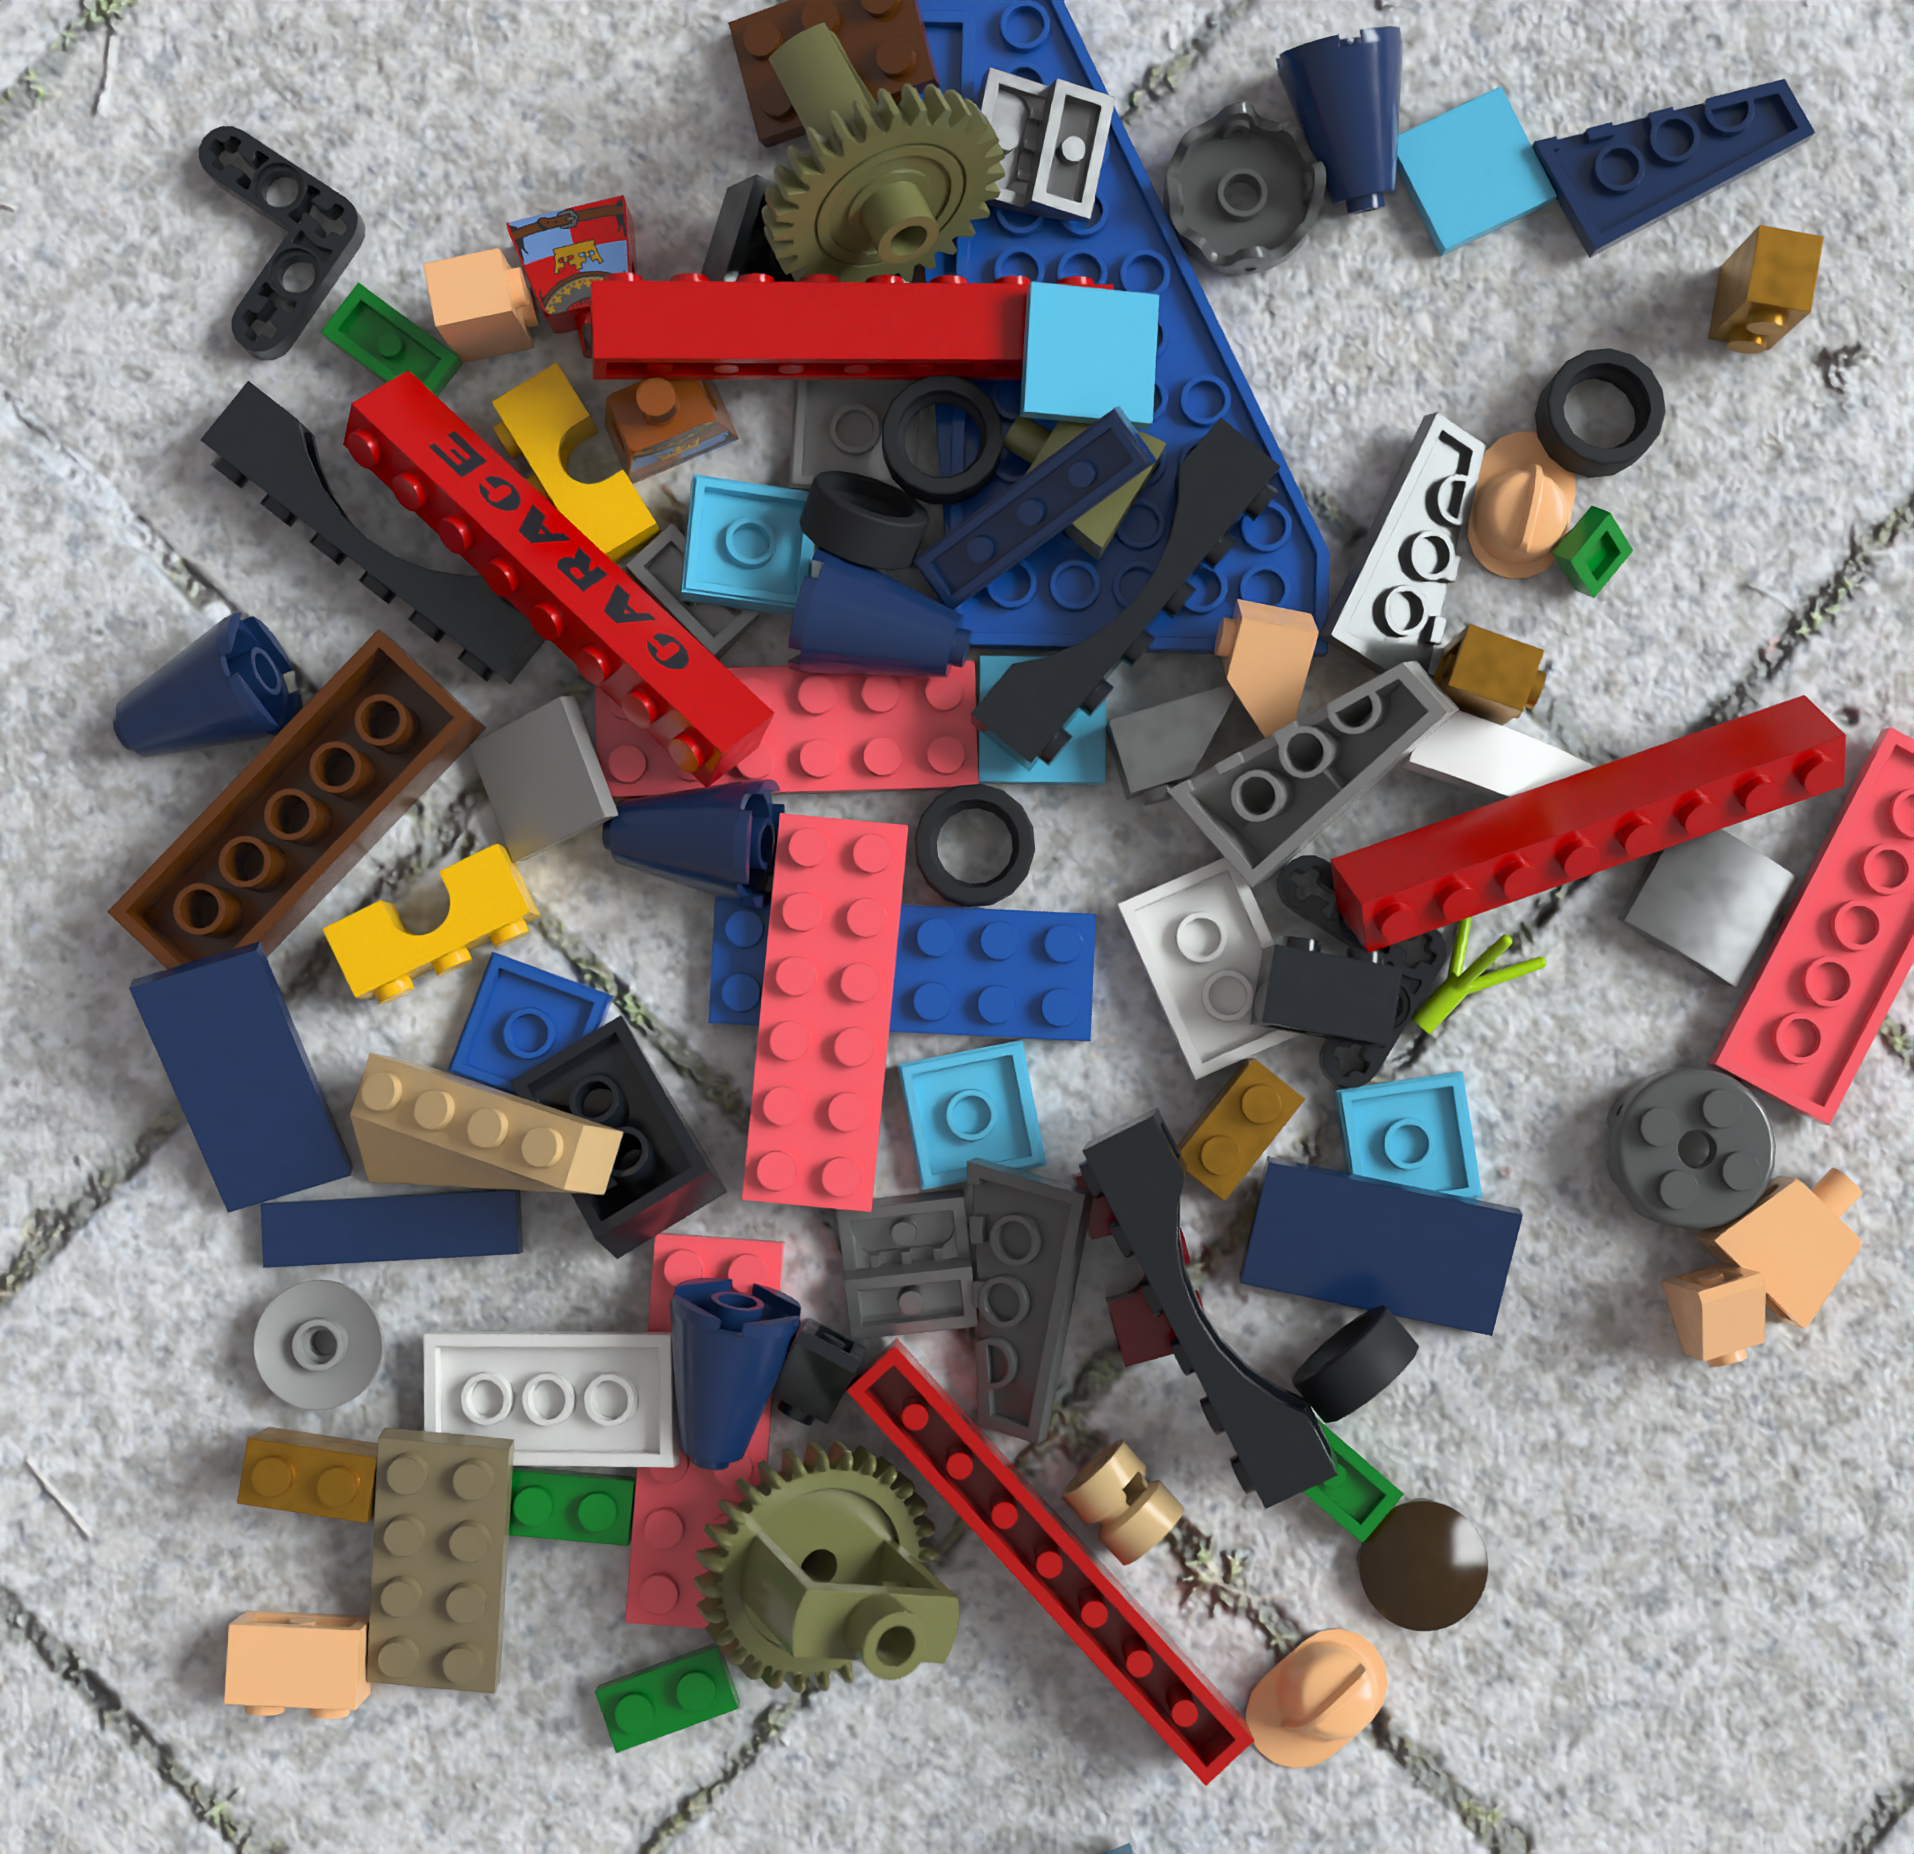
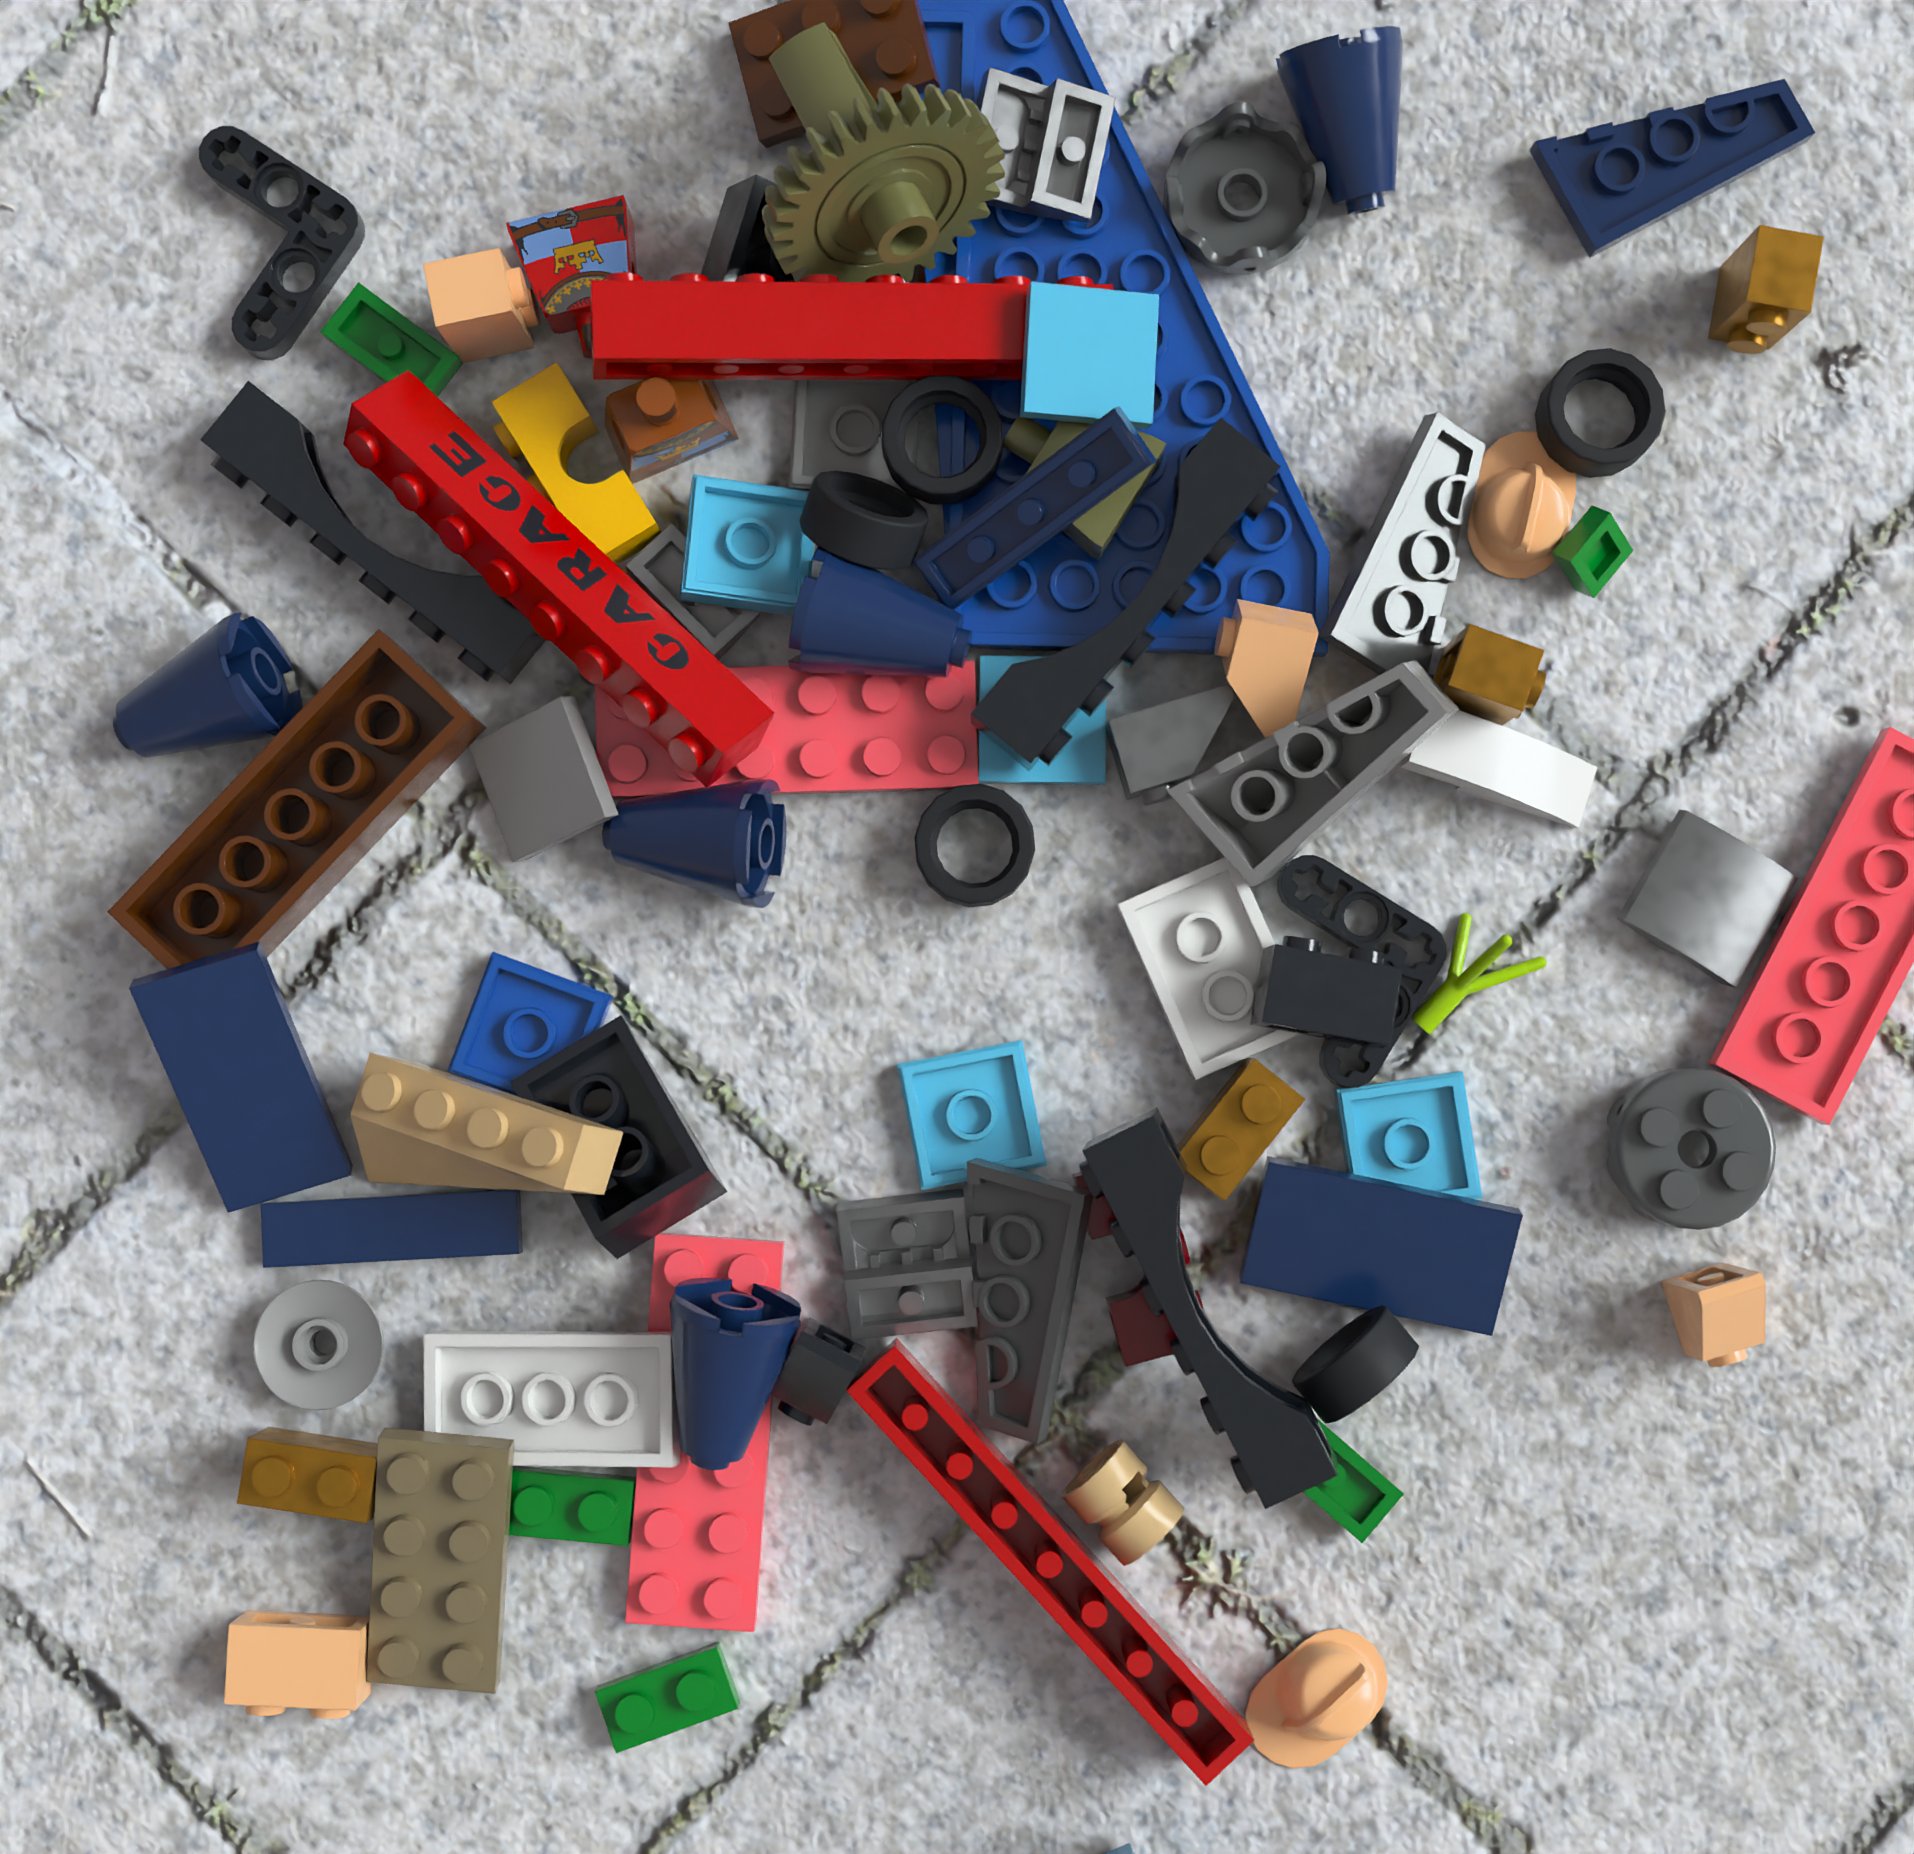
yellow arch [322,843,541,1005] -> none
olive piece [693,1441,959,1693] -> none
blue plate [708,896,1096,1041] -> none
coral plate [742,813,909,1212] -> none
red brick [1330,695,1846,953] -> none
dark brown dish [1356,1498,1488,1631] -> none
medium azure tile [1397,86,1557,257] -> none
light nougat torso [1696,1168,1862,1329] -> none

